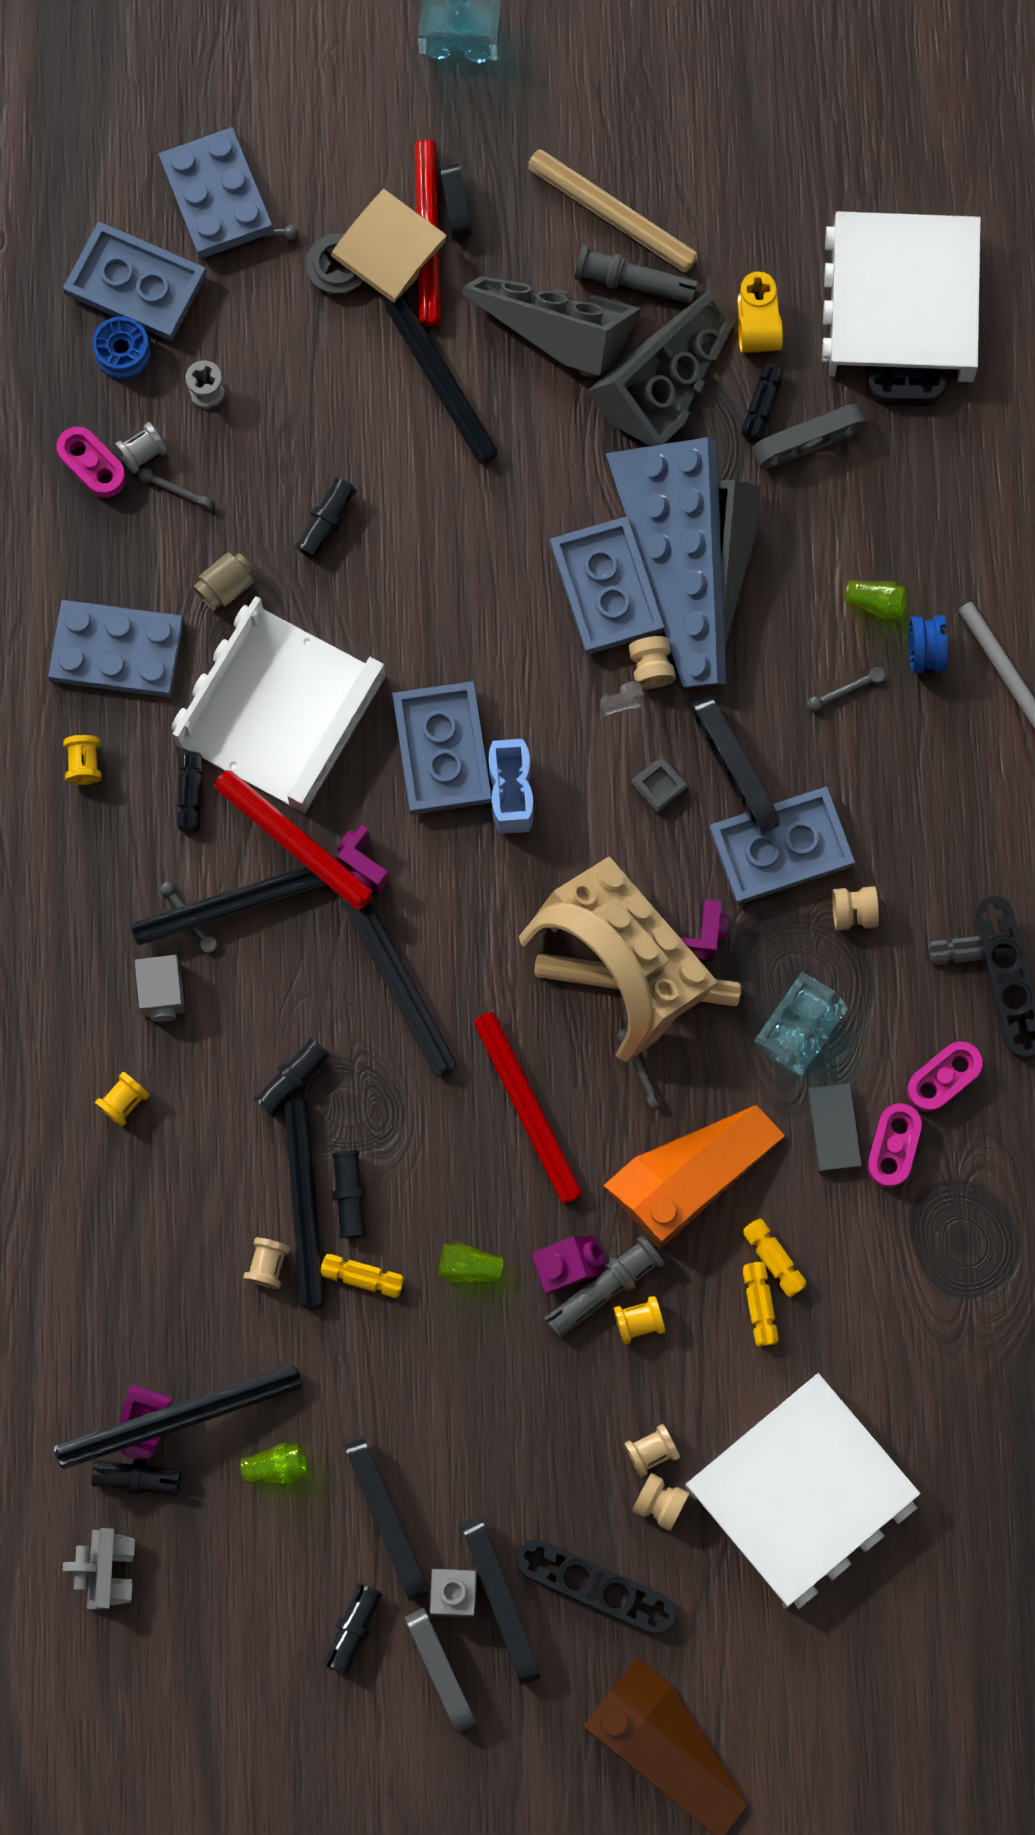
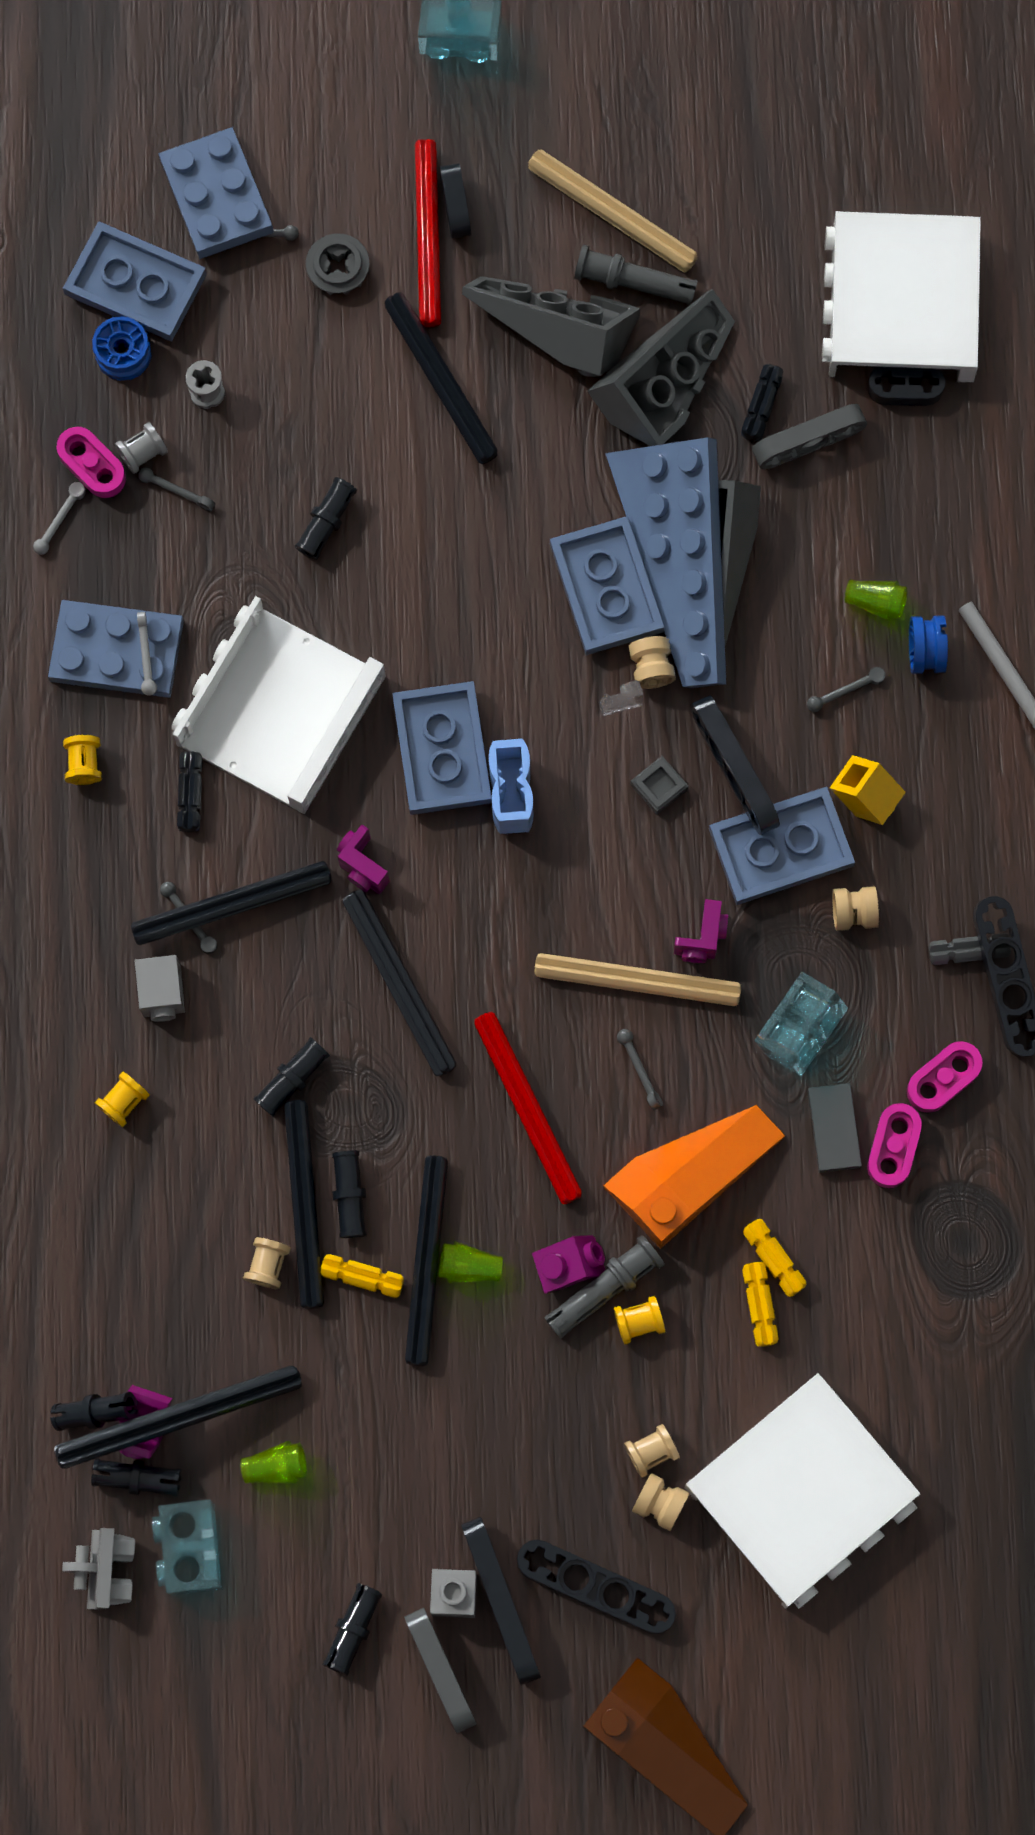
dark tan brick [193,552,255,611] -> none
red axle [215,770,373,910] -> none
tan slope [331,189,447,303] -> none
black beam [344,1436,429,1601] -> none
tan piece [519,856,718,1062] -> none
yellow piece [737,271,783,353] -> none
none -> light grey hinge [33,482,86,555]
none -> black pin [50,1392,138,1431]
none -> light grey hinge [137,612,157,696]
none -> clear light blue brick [152,1499,223,1596]
none -> black axle [405,1155,448,1366]
none -> yellow brick [830,755,906,825]

